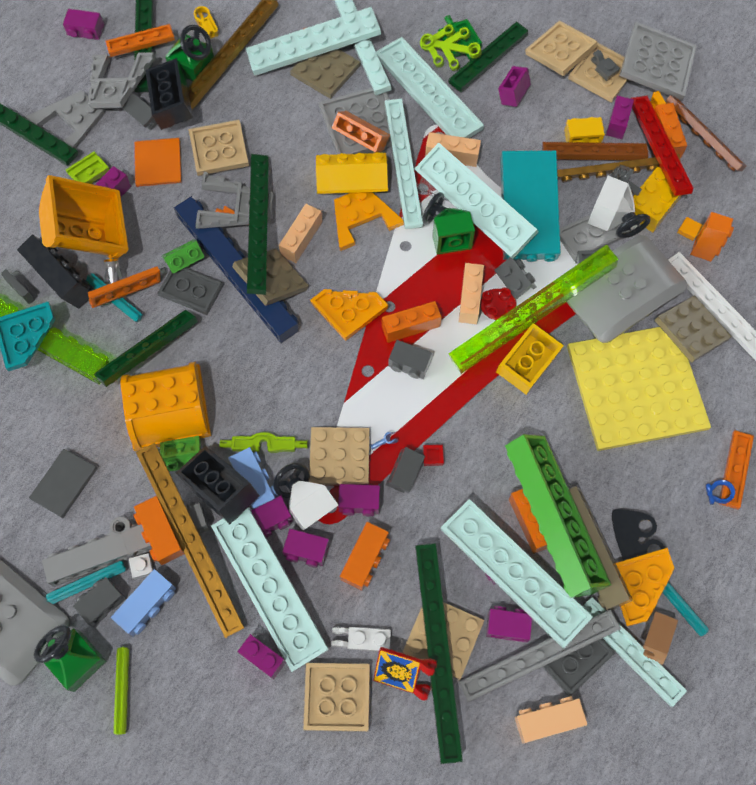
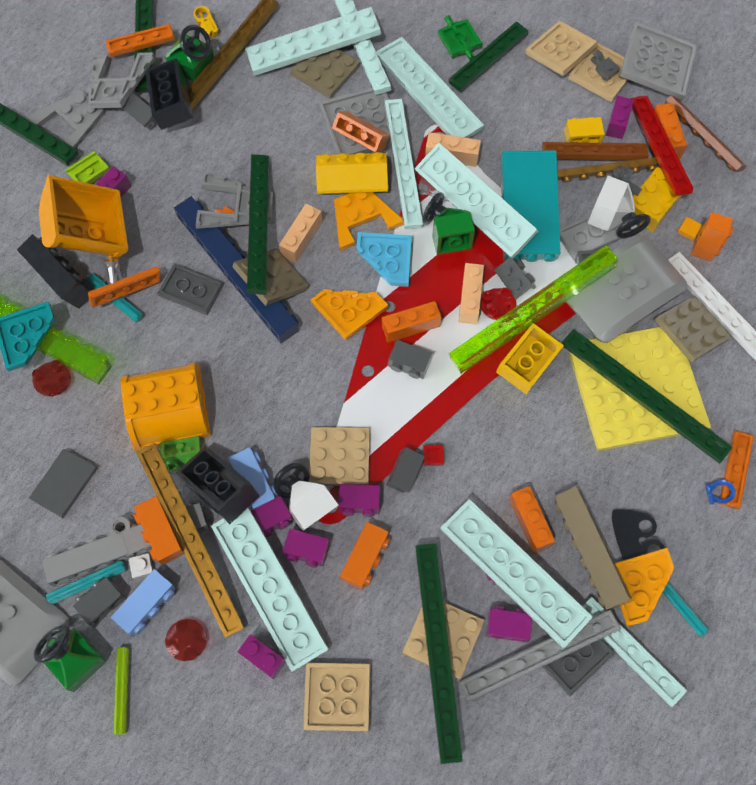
dark grey tile [1,269,35,304] -> none
magenta brick [63,9,104,40] -> none
dark green plate [94,310,198,387] -> none
orange piece [134,138,181,187] -> none
bright green bracket [161,239,204,273] -> none
tan plate [189,120,249,176] -> none
lime piece [219,432,308,453] -> none
white hinge [331,627,391,651] -> none
medium blue hand [370,432,398,450] -> none
flag [373,647,437,701] -> none
lime plant [420,24,482,71] -> none
magenta brick [498,66,531,107] -> none
bright green brick [505,434,611,598] -> none
light nougat brick [514,696,588,744] -> none
medium nougat hinge [643,611,678,665] -> none
light orange tile [650,91,667,109] -> none
none -> clear red dish [32,360,71,397]
none -> clear red dish [165,619,207,662]
none -> medium azure plate [357,232,412,287]
none -> dark green plate [562,329,733,464]

